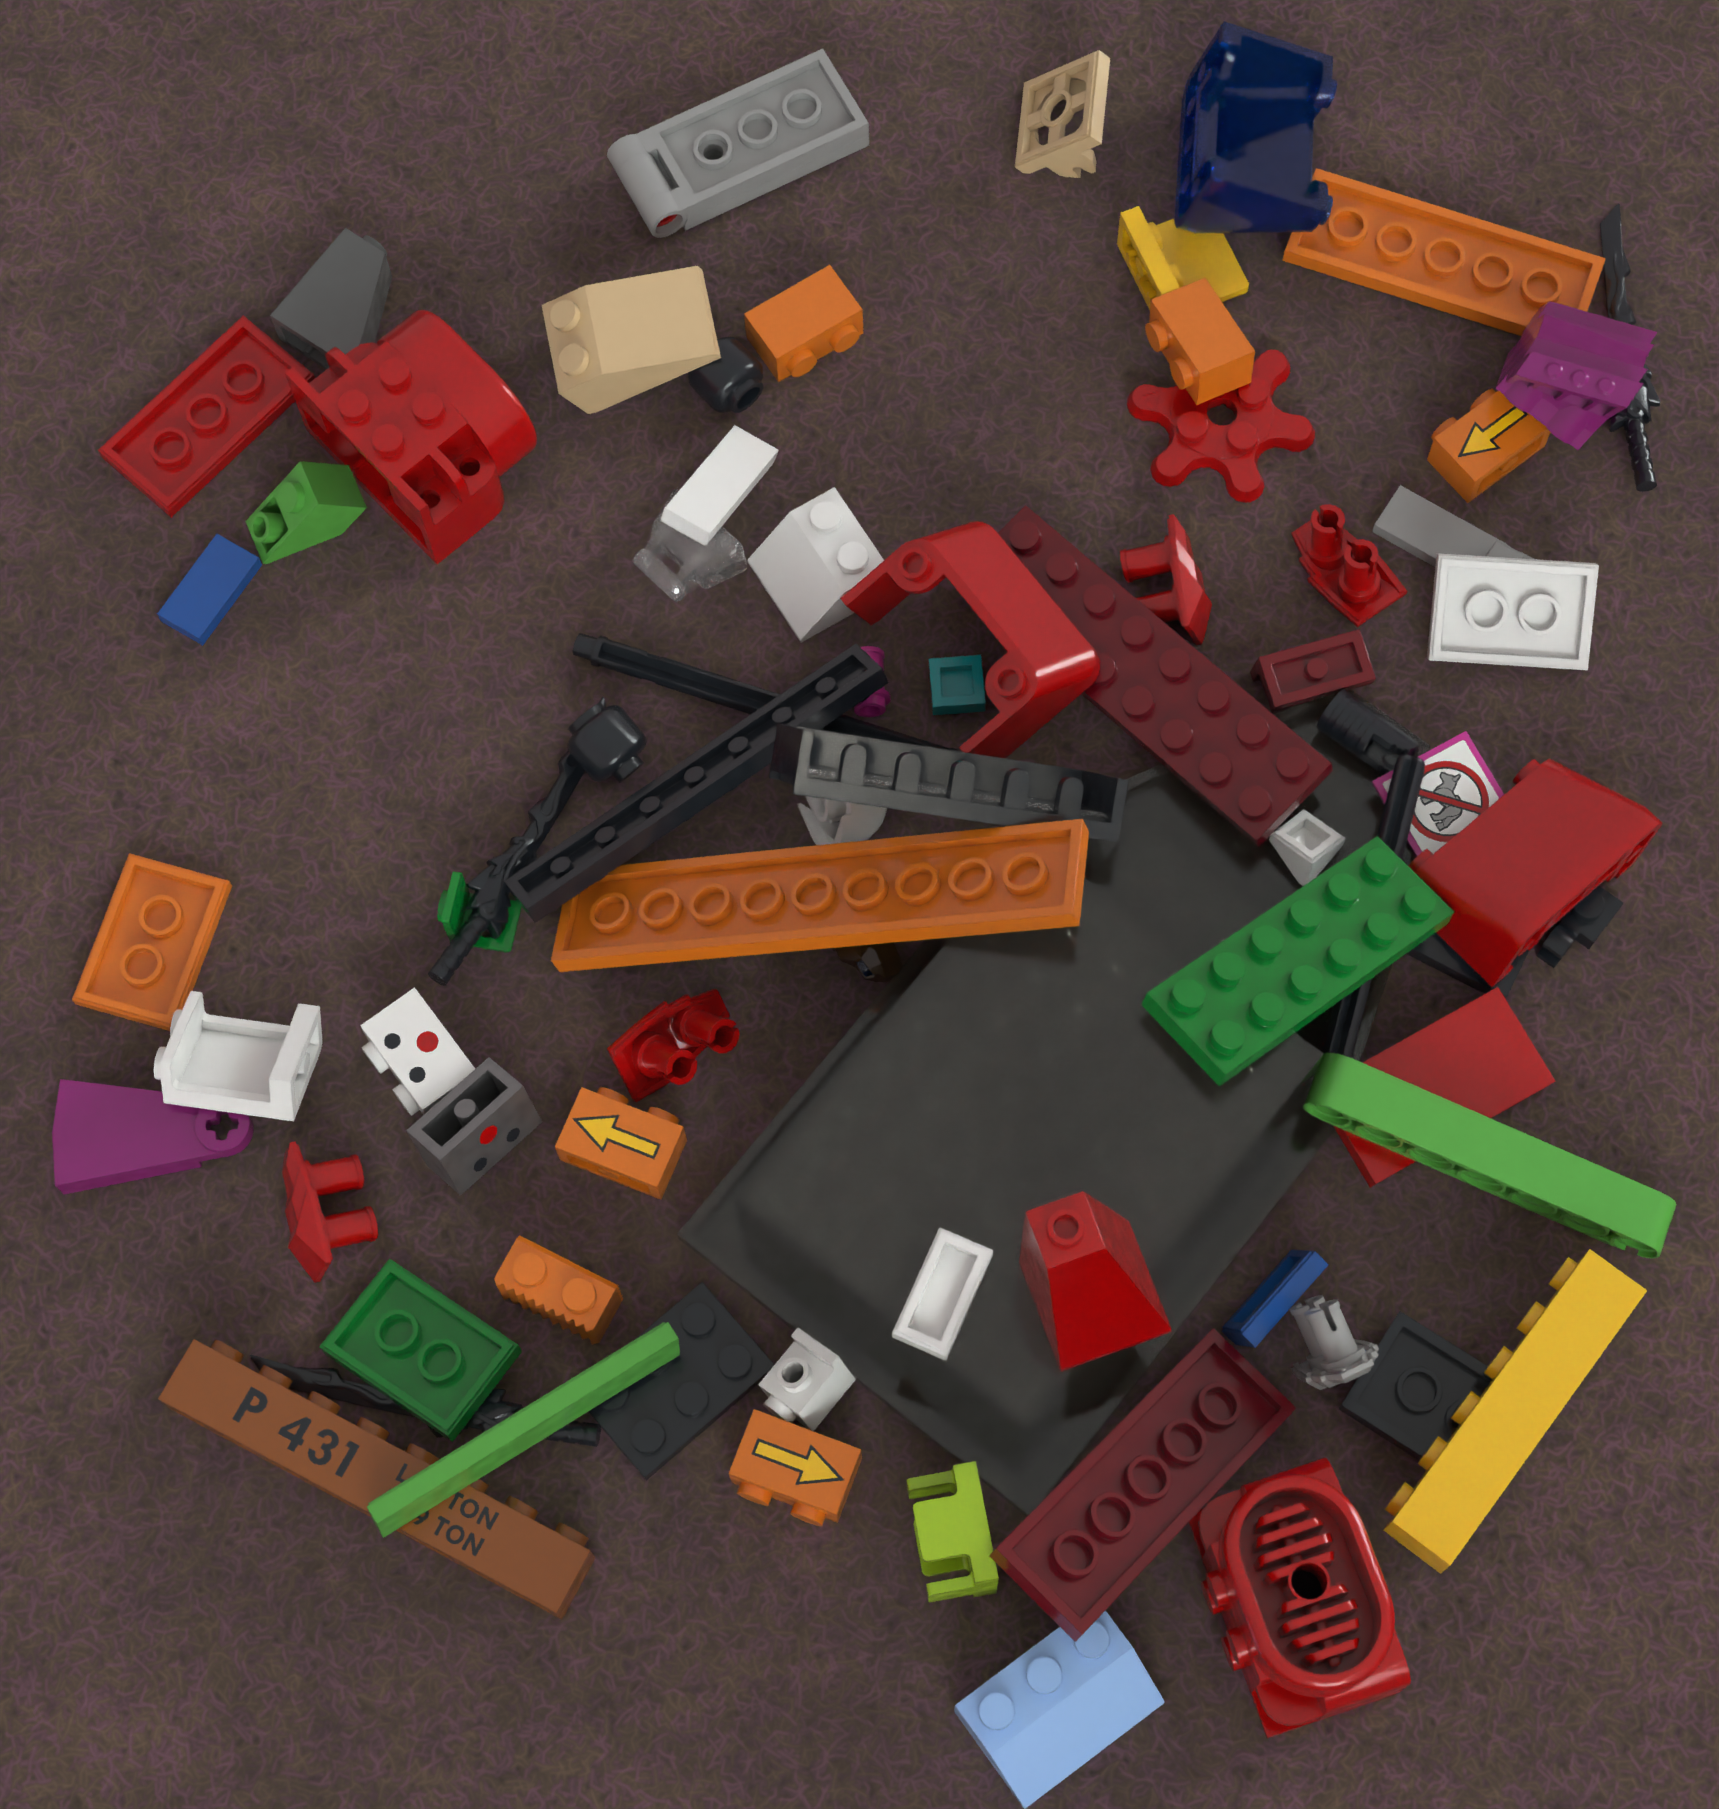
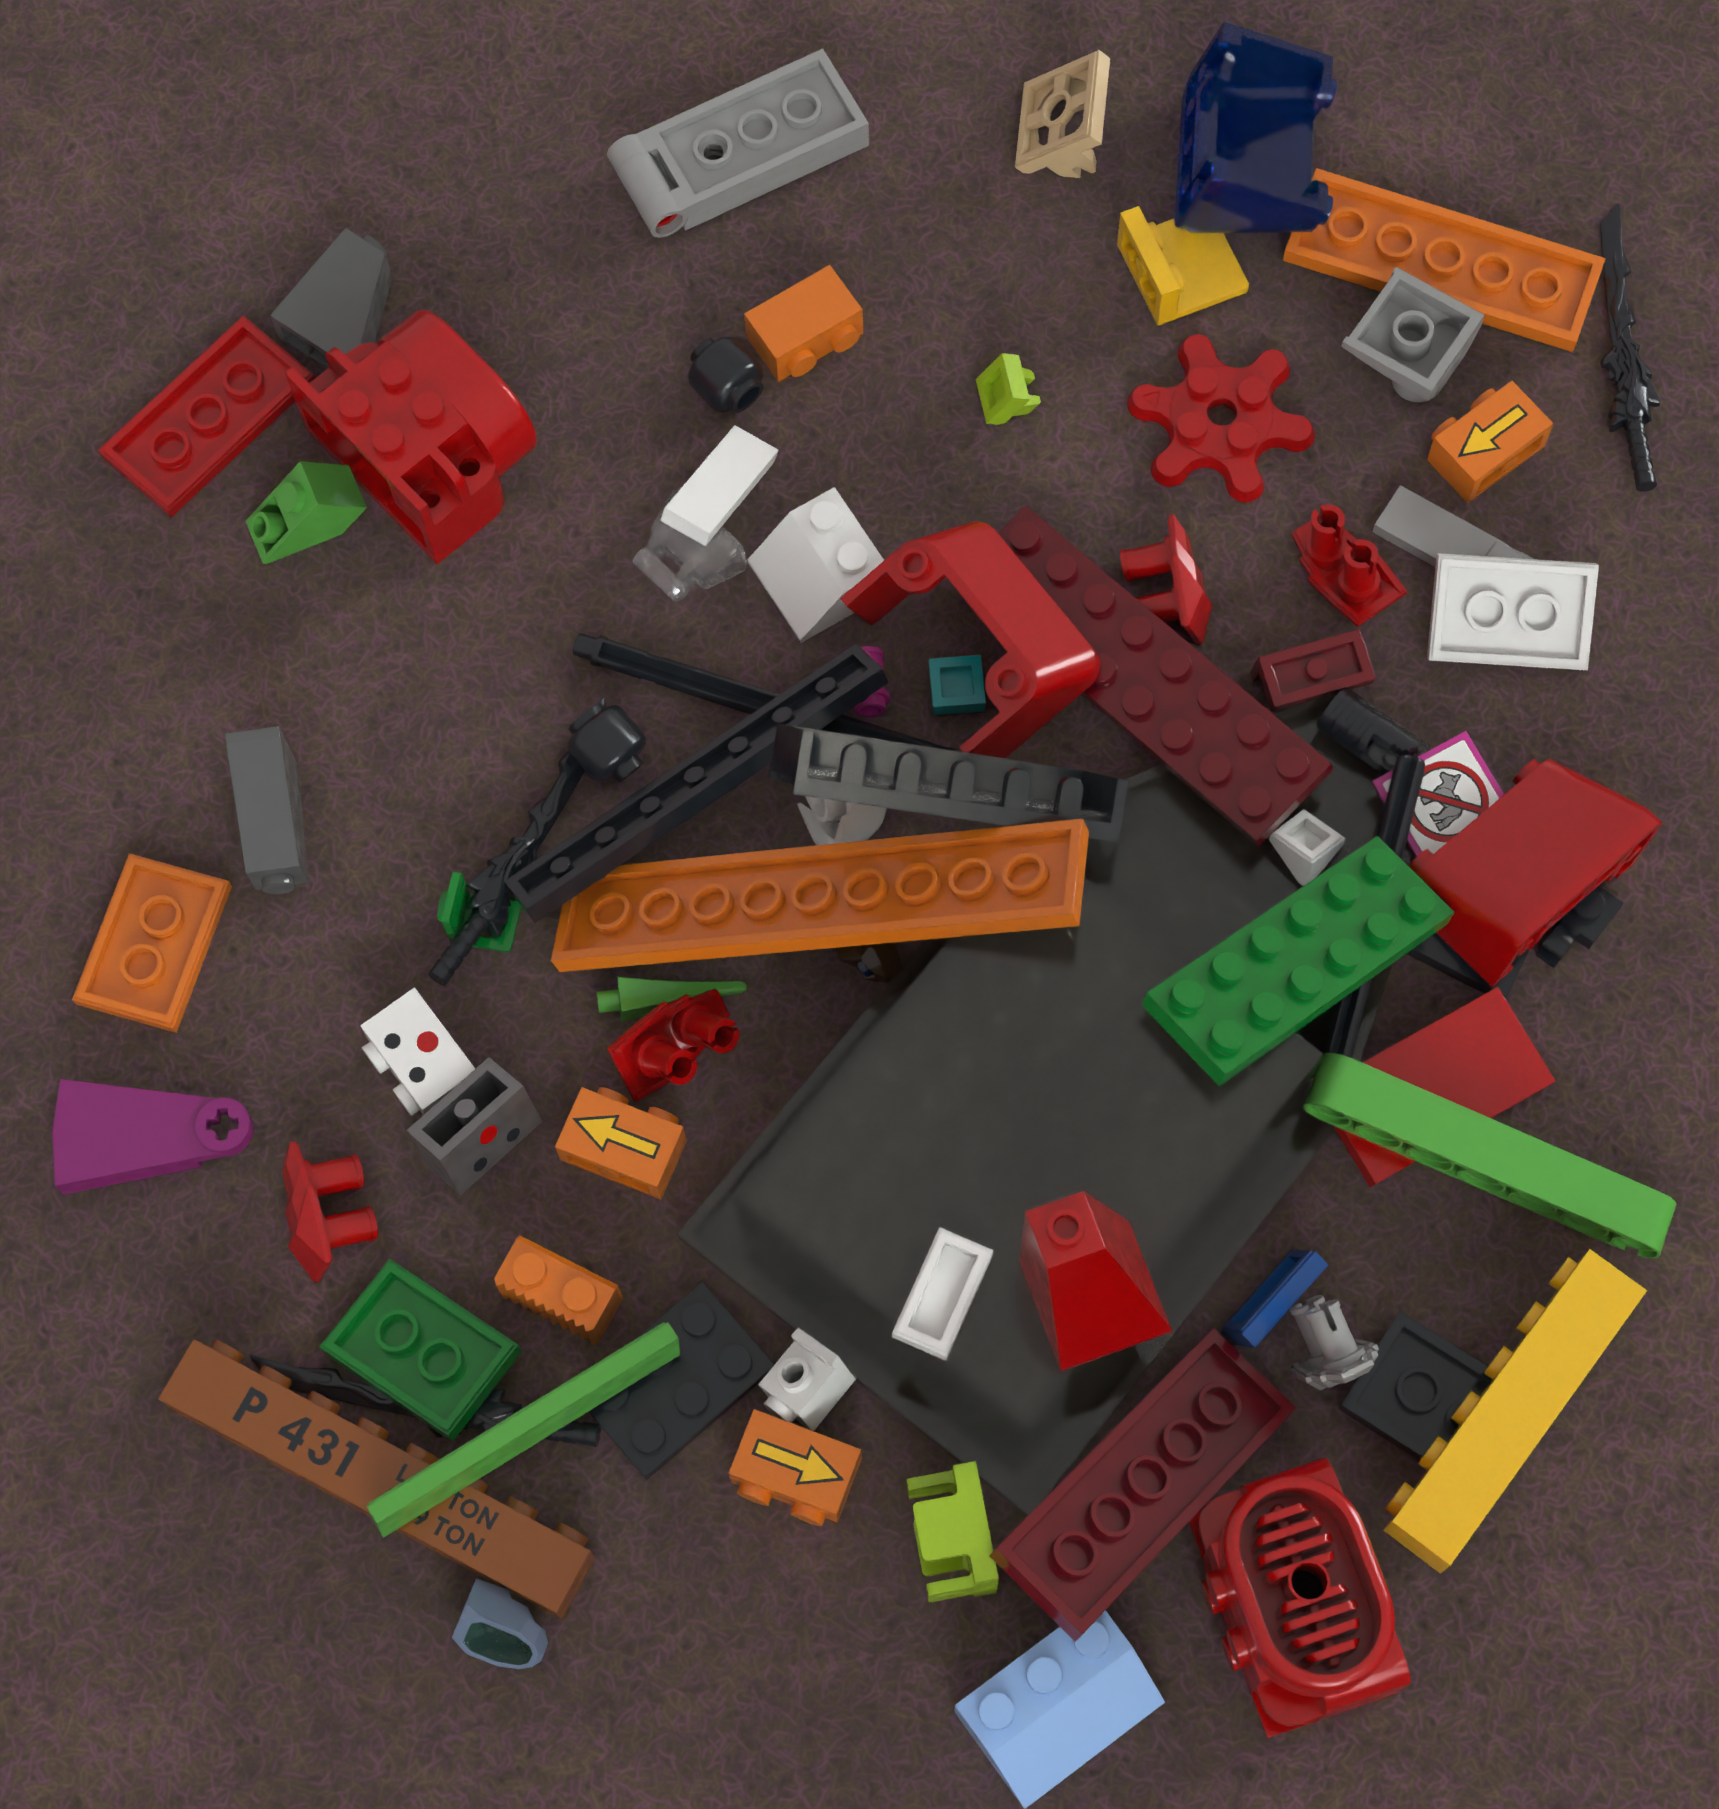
white panel [154,991,323,1122] -> none
blue tile [157,534,262,646] -> none
tan slope [542,266,721,414] -> none
orange brick [1145,278,1255,405] -> none
magenta slope [1496,301,1657,450] -> none
none -> dark grey slope [225,726,309,894]
none -> sand blue rock [452,1579,548,1669]
none -> bright green piece [596,976,747,1022]
none -> lime tile [976,353,1041,425]
none -> light grey slope [1341,267,1484,402]

